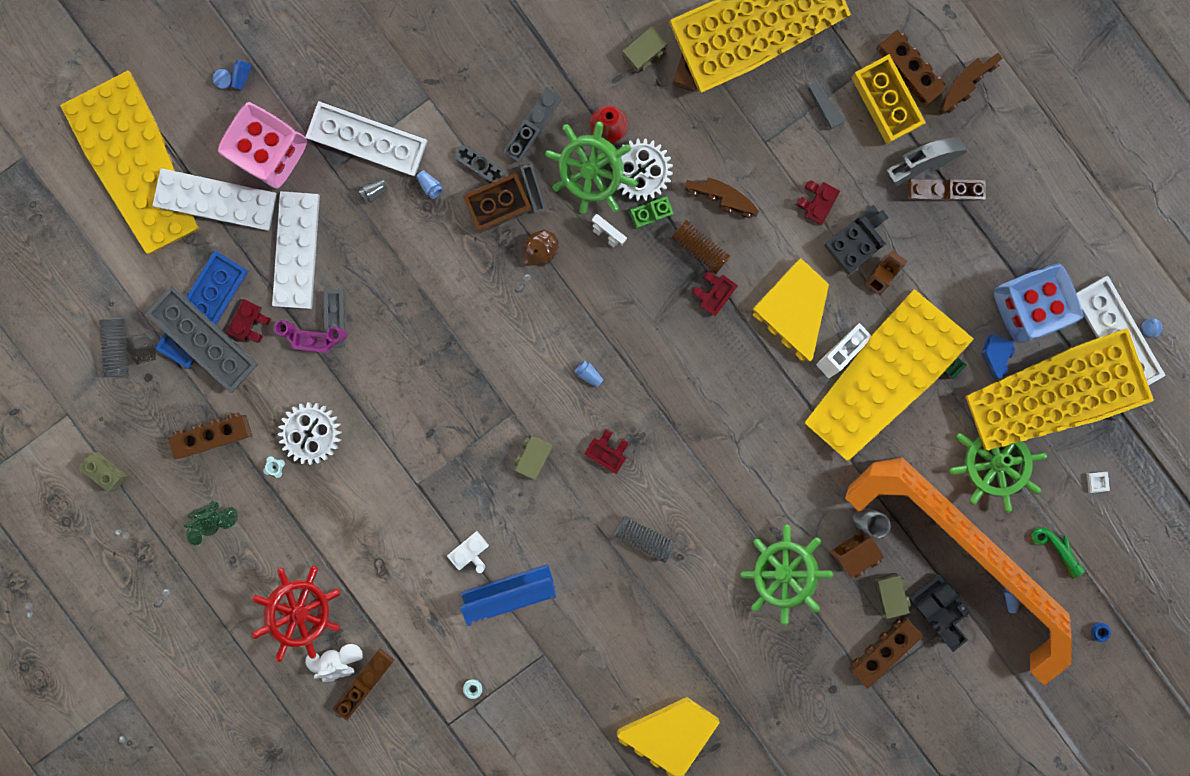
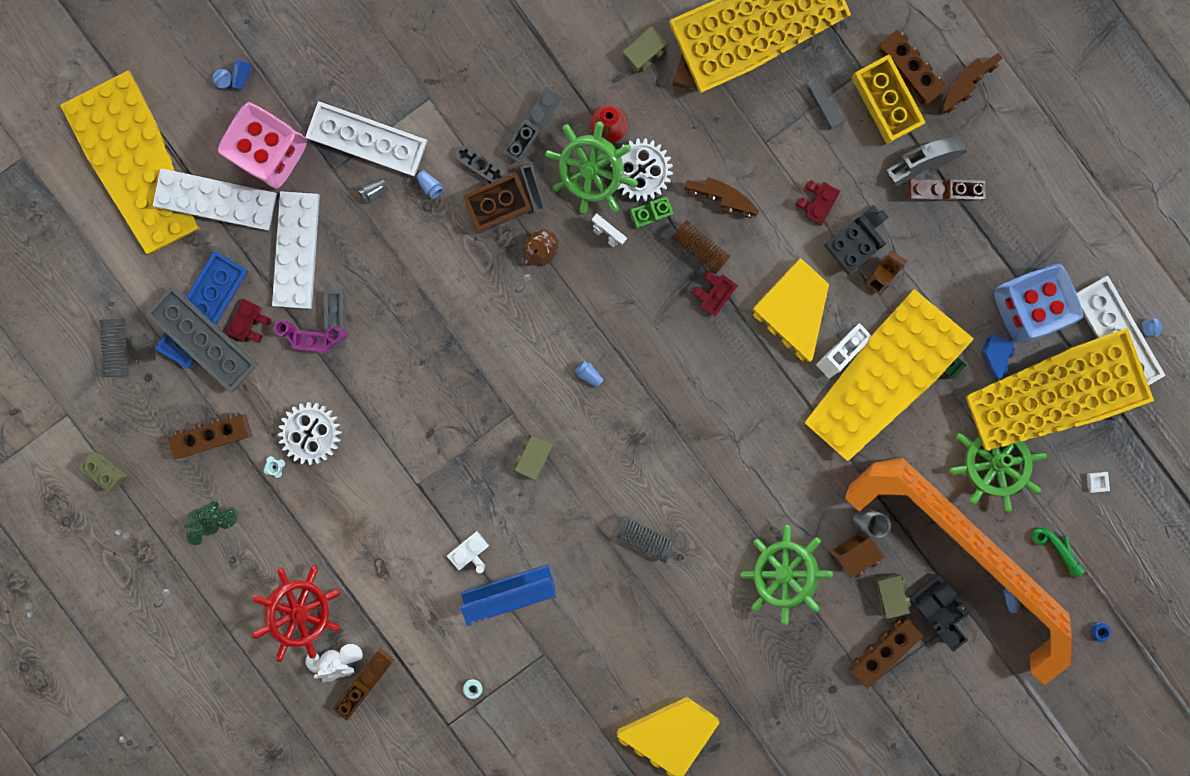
dark red plate [584,428,629,474] -> none

